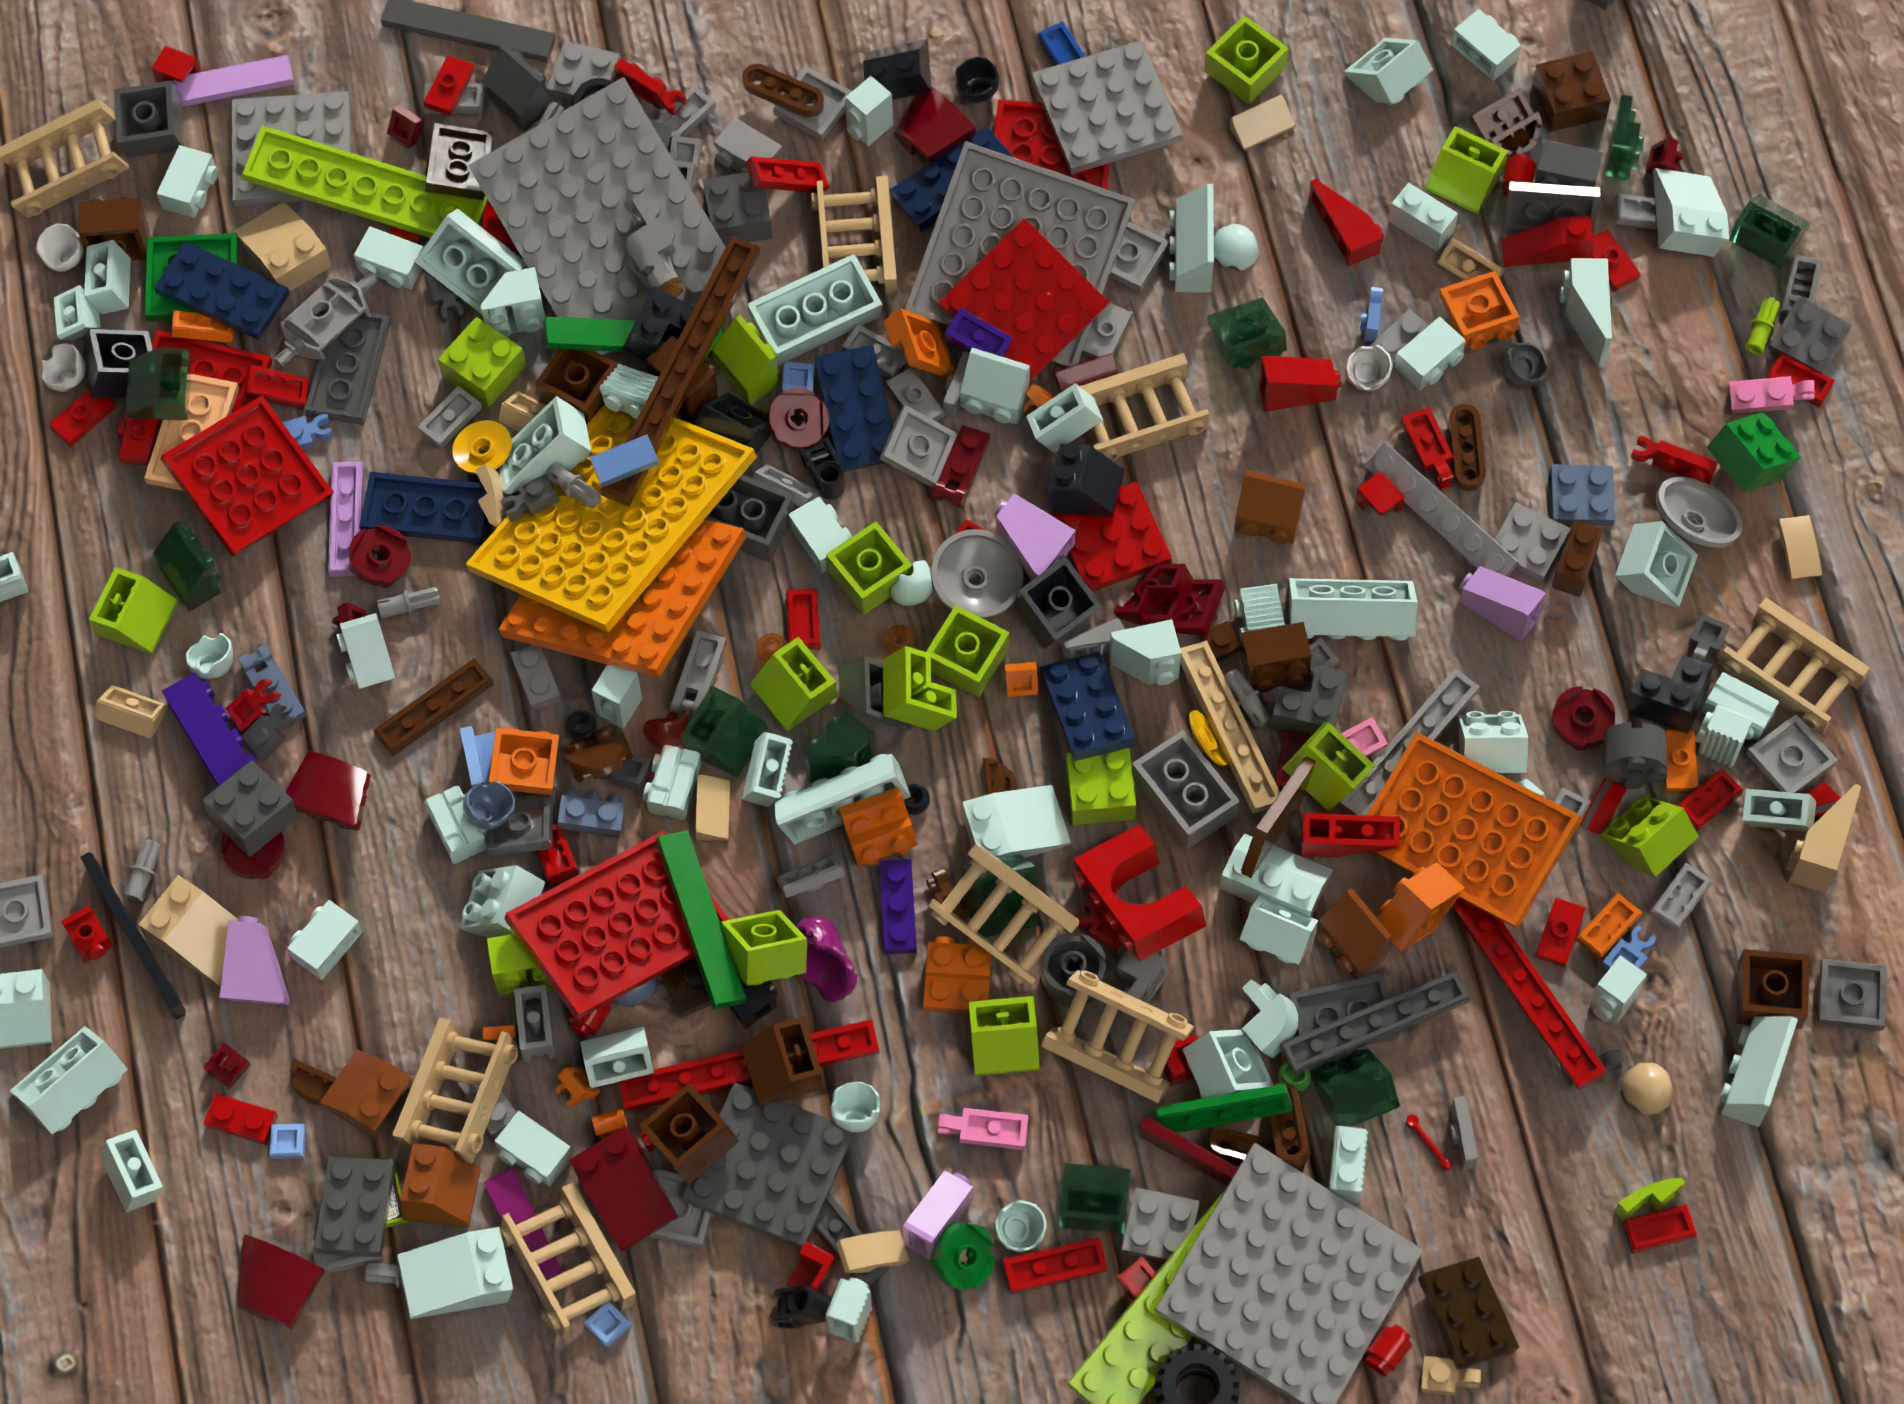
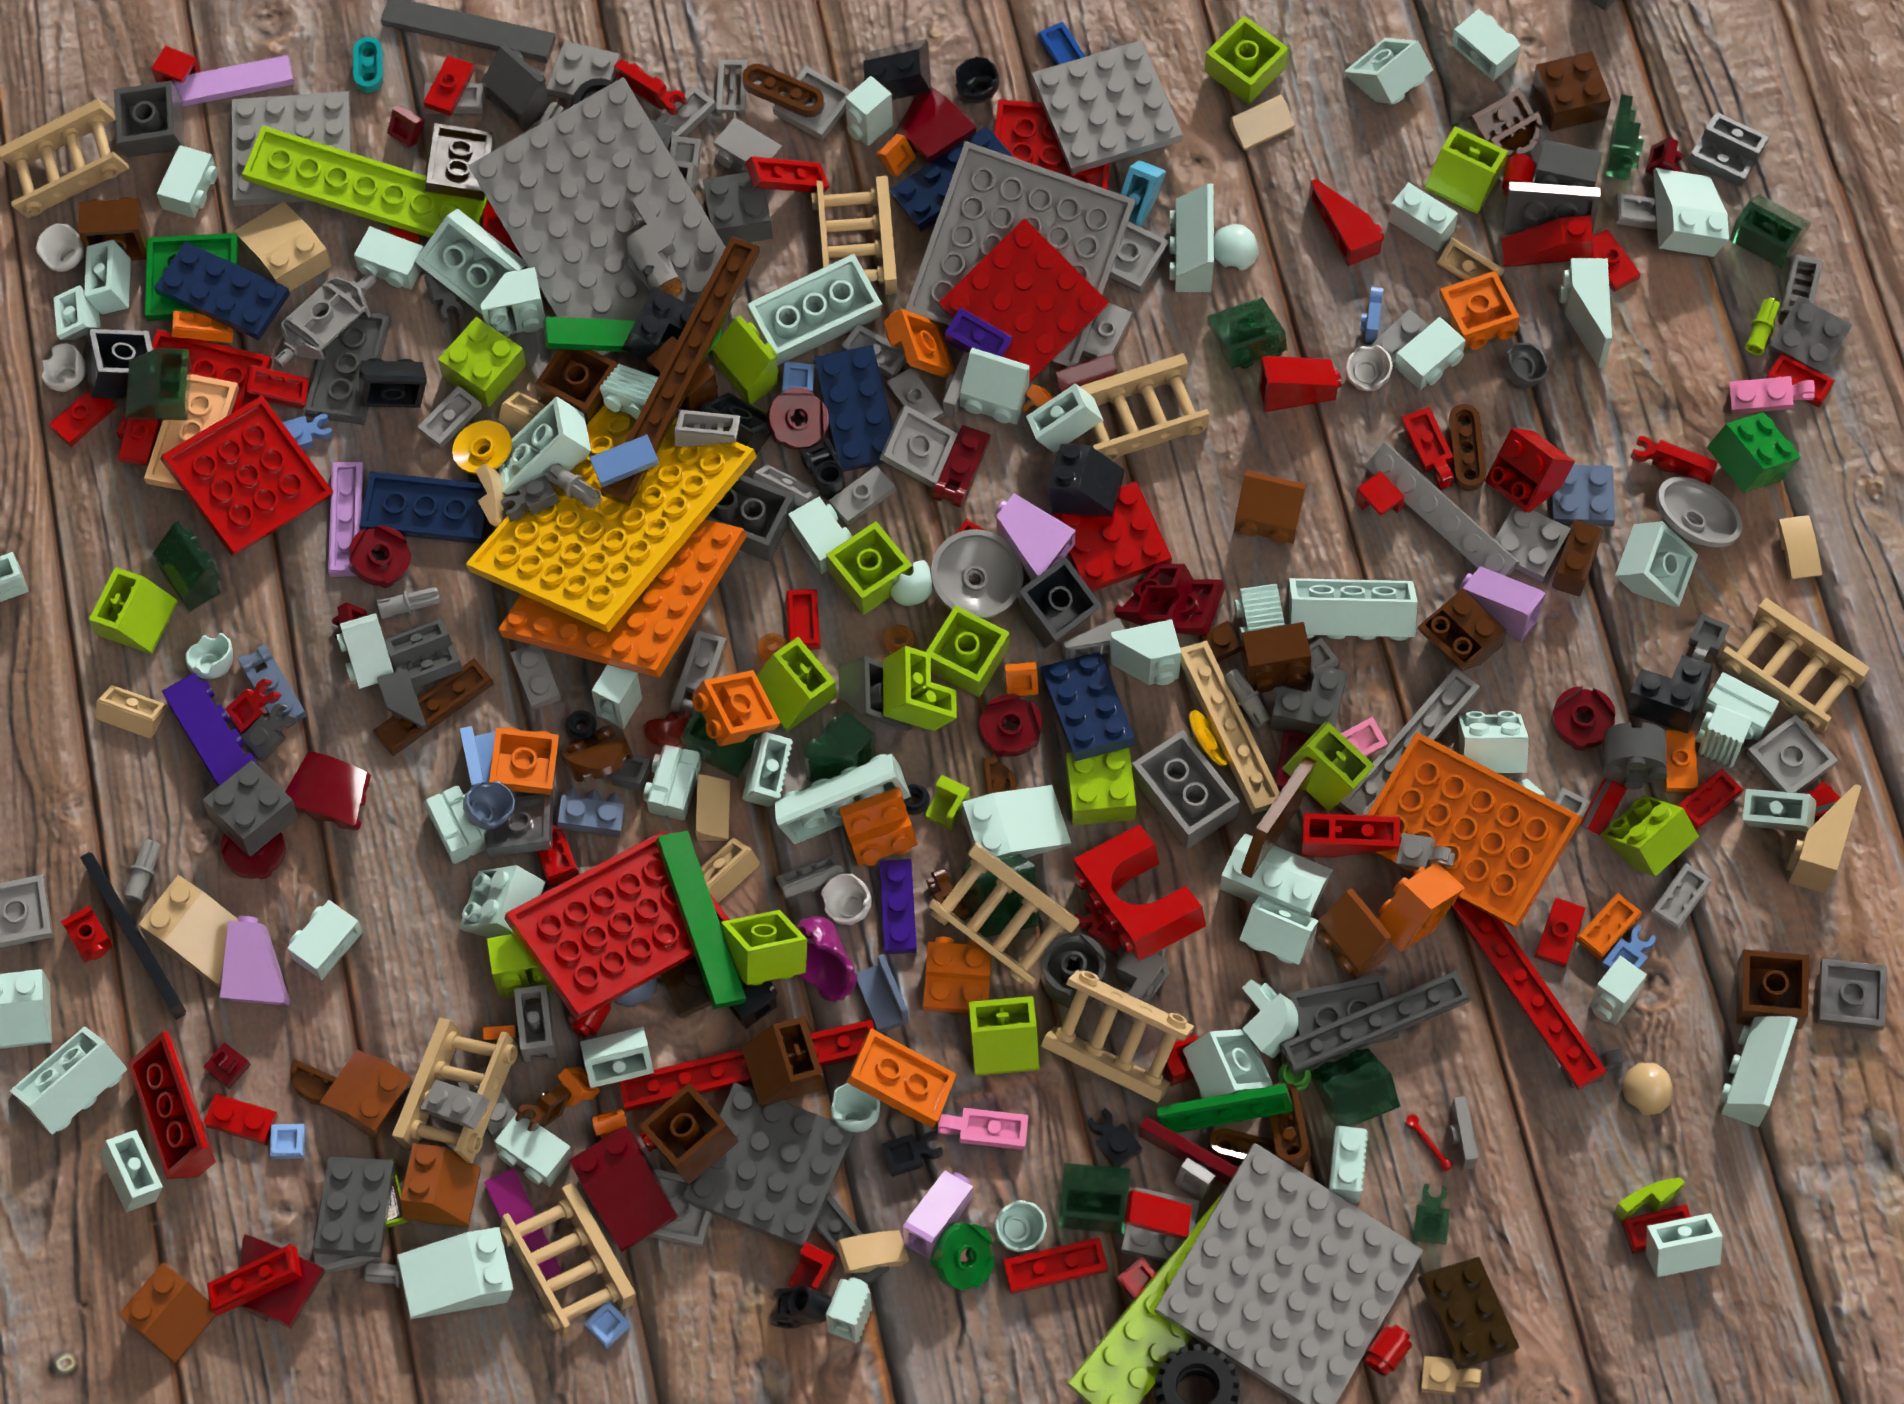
none -> dark orange slope [119,1263,216,1364]
none -> red slope [127,1031,216,1179]
none -> red tile [207,1244,302,1316]
none -> teal plate [353,37,384,93]
none -> black slope [359,358,427,408]
none -> dark grey slope [377,668,427,730]
none -> dark grey slope [384,618,463,688]
none -> light grey plate [420,1079,490,1130]
none -> reddish brown plate [515,1085,571,1132]
none -> light grey slope [675,410,740,447]
none -> orange plate [692,670,780,747]
none -> tan slope [701,837,760,903]
none -> light grey tile [716,60,748,116]
none -> white hair [821,873,872,925]
none -> light grey plate [829,466,896,526]
none -> orange plate [846,1028,957,1128]
none -> sand blue panel [856,954,908,1033]
none -> orange tile [876,134,916,177]
none -> black plate [881,1131,943,1177]
none -> lime panel [925,774,970,831]
none -> dark red plate [979,694,1042,757]
none -> black plate [1088,1108,1142,1170]
none -> medium azure slope [1121,160,1166,228]
none -> red tile [1124,1190,1192,1239]
none -> light grey plate [1174,1158,1215,1202]
none -> light grey plate [1395,833,1456,870]
none -> clear green plate [1413,1184,1450,1245]
none -> reddish brown slope [1417,588,1507,671]
none -> red slope [1484,428,1575,513]
none -> light aqua brick [1646,1213,1723,1277]
none -> dark grey slope [1688,112,1769,187]

